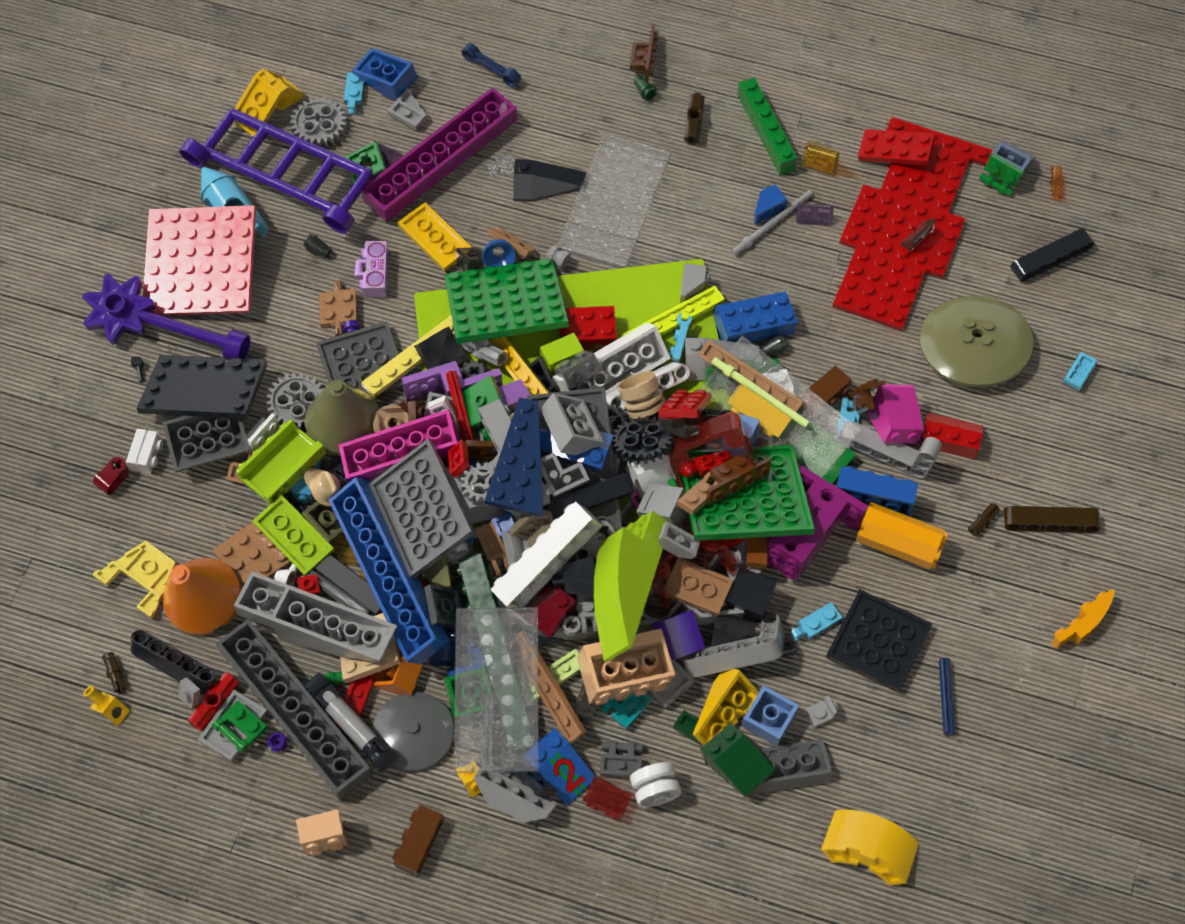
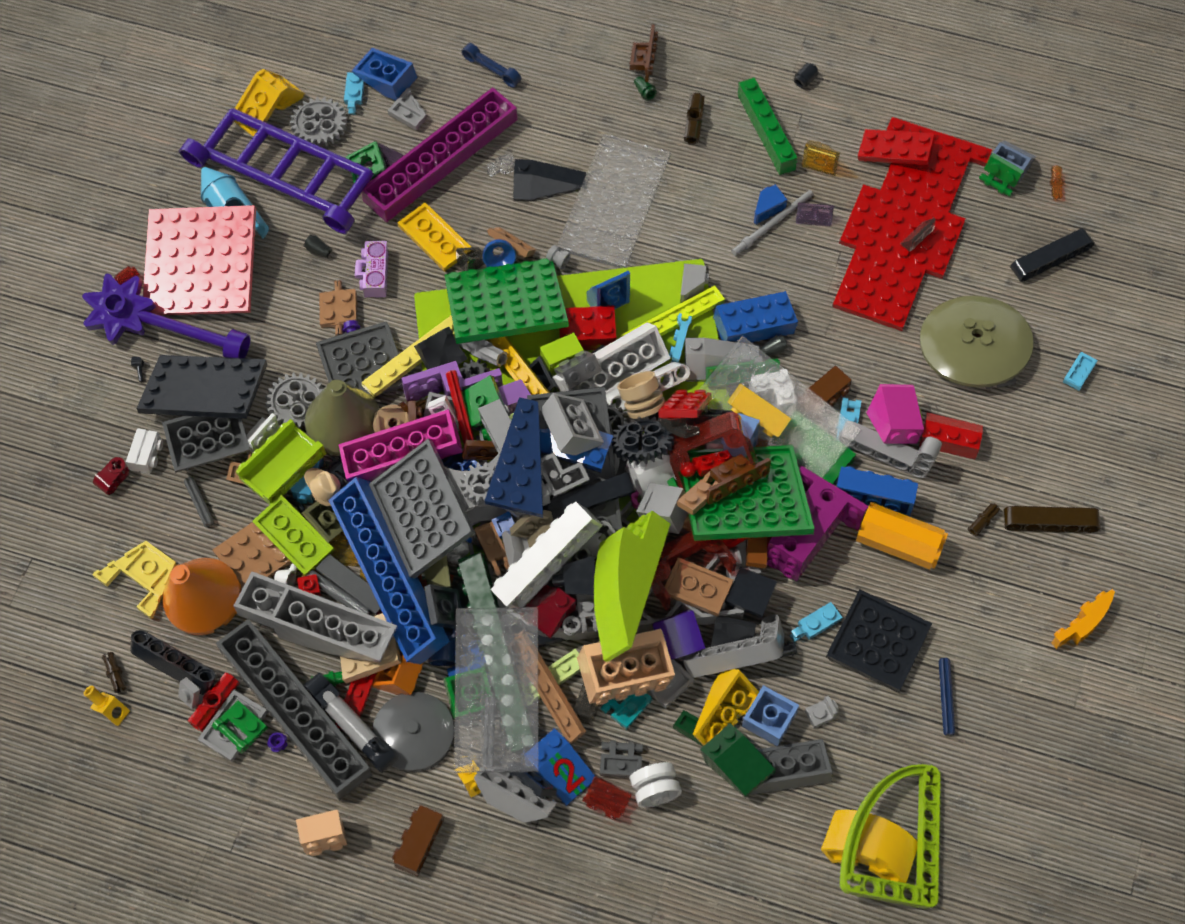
red plate [448,439,470,478] -> none
light grey slope [658,521,700,559] -> none
medium nougat plate [698,340,804,413] -> none
yellowish green bar [711,357,809,428] -> none
reddish brown bracket [848,379,885,415] -> none
none -> clear red brick [114,266,140,285]
none -> dark grey axle [184,477,214,528]
none -> blue slope [587,270,630,309]
none -> black brick [793,63,819,89]
none -> lime beam [839,764,941,909]

